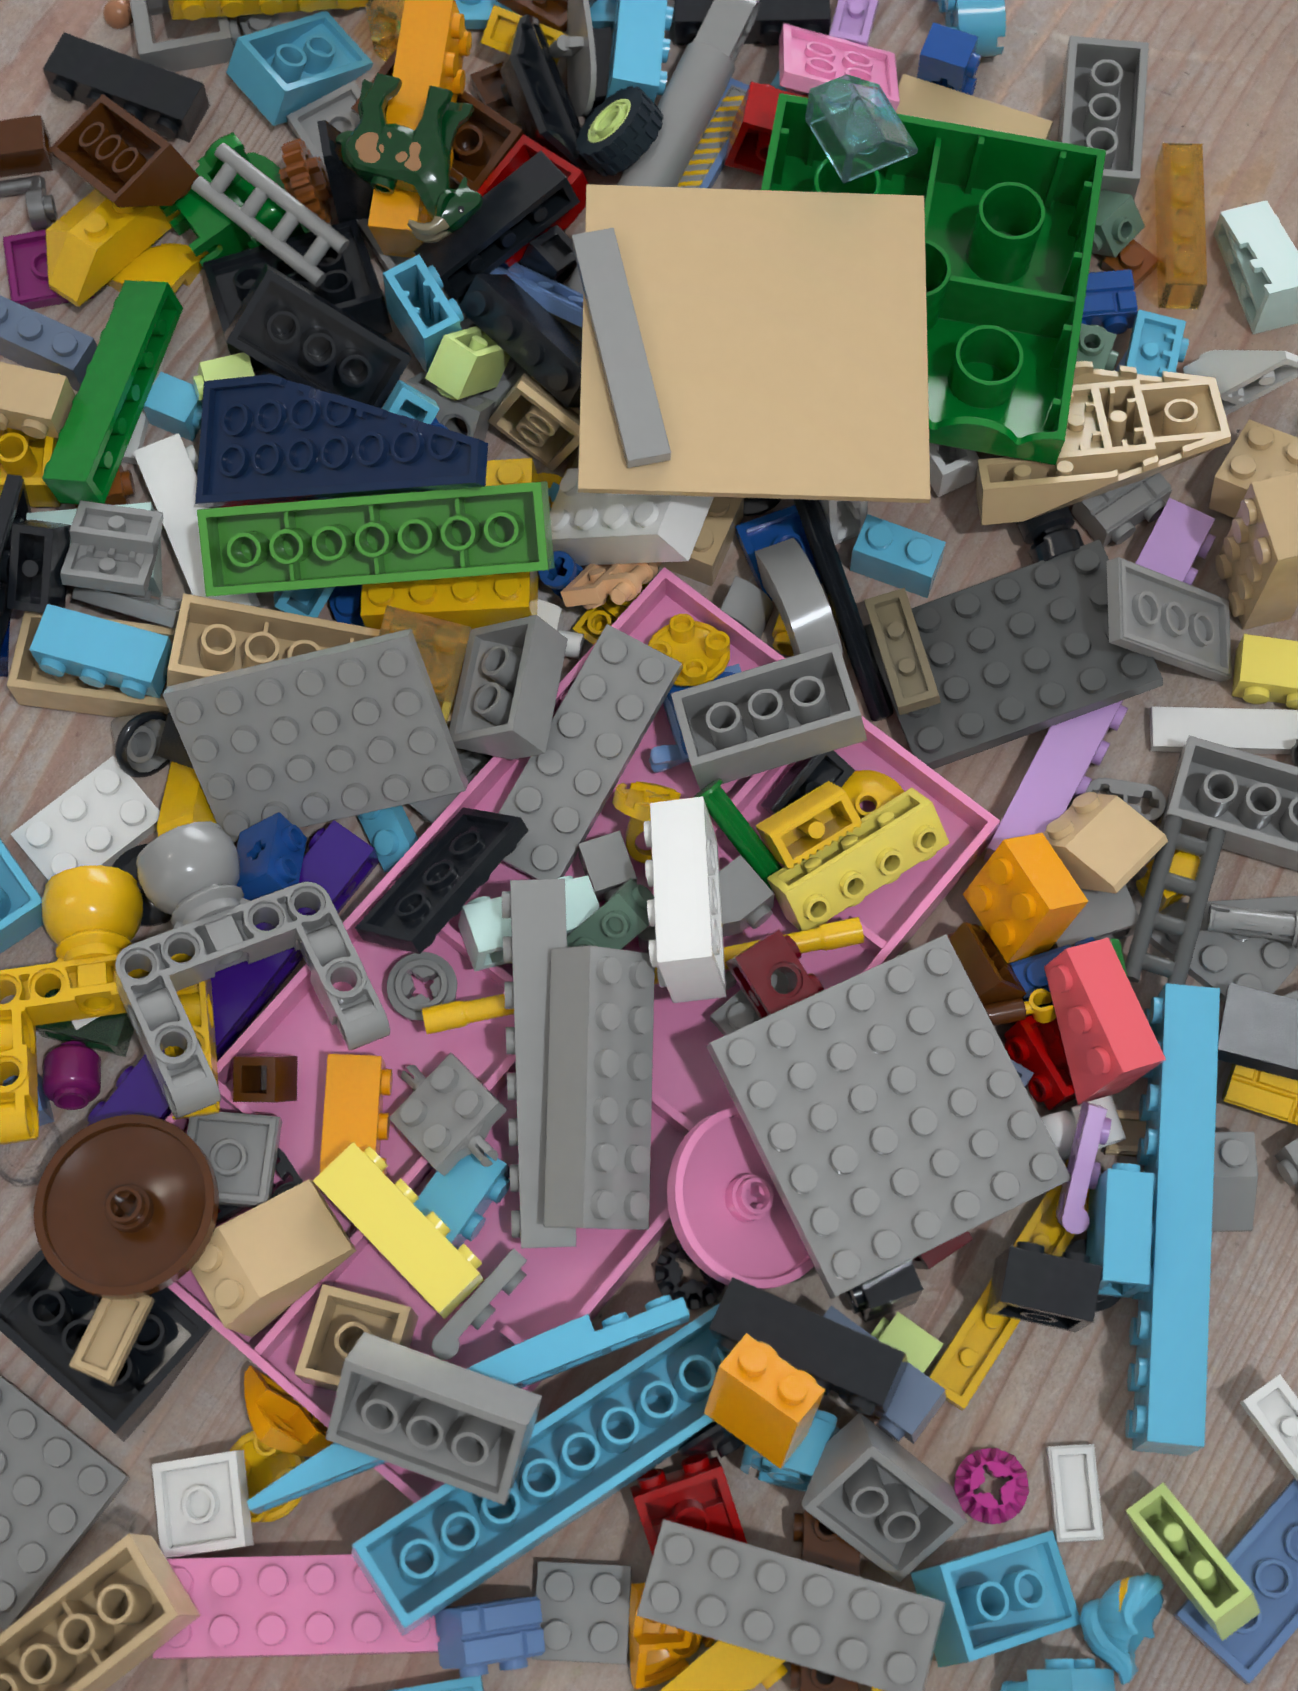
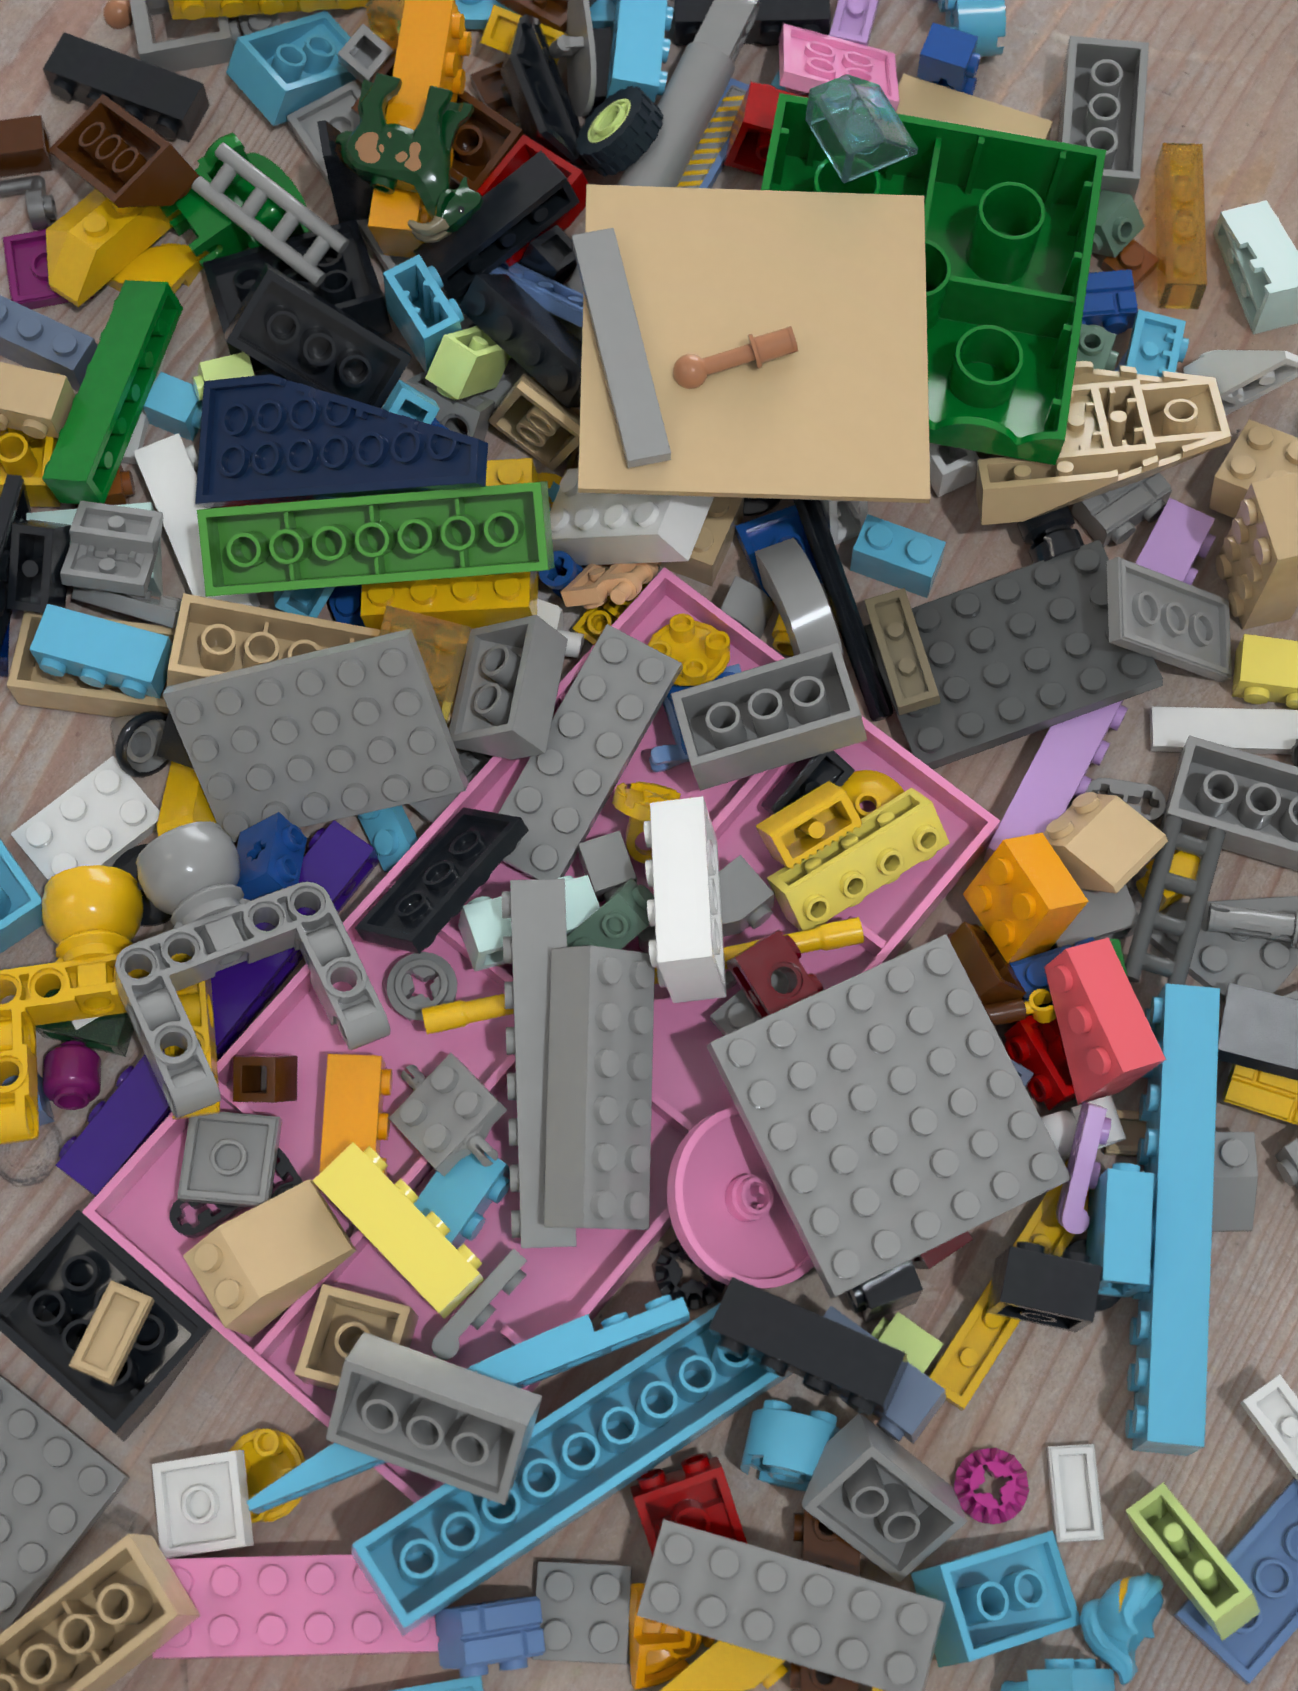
reddish brown dish [34,1114,219,1300] -> none
light orange brick [244,1365,334,1457] -> none
dark orange gear [279,138,333,223] -> none
black dish [679,1424,745,1458] -> none
green axle [693,778,782,896] -> none
light orange brick [704,1334,825,1469] -> none
none -> light grey brick [338,24,394,83]
none -> nougat pin [673,326,798,389]

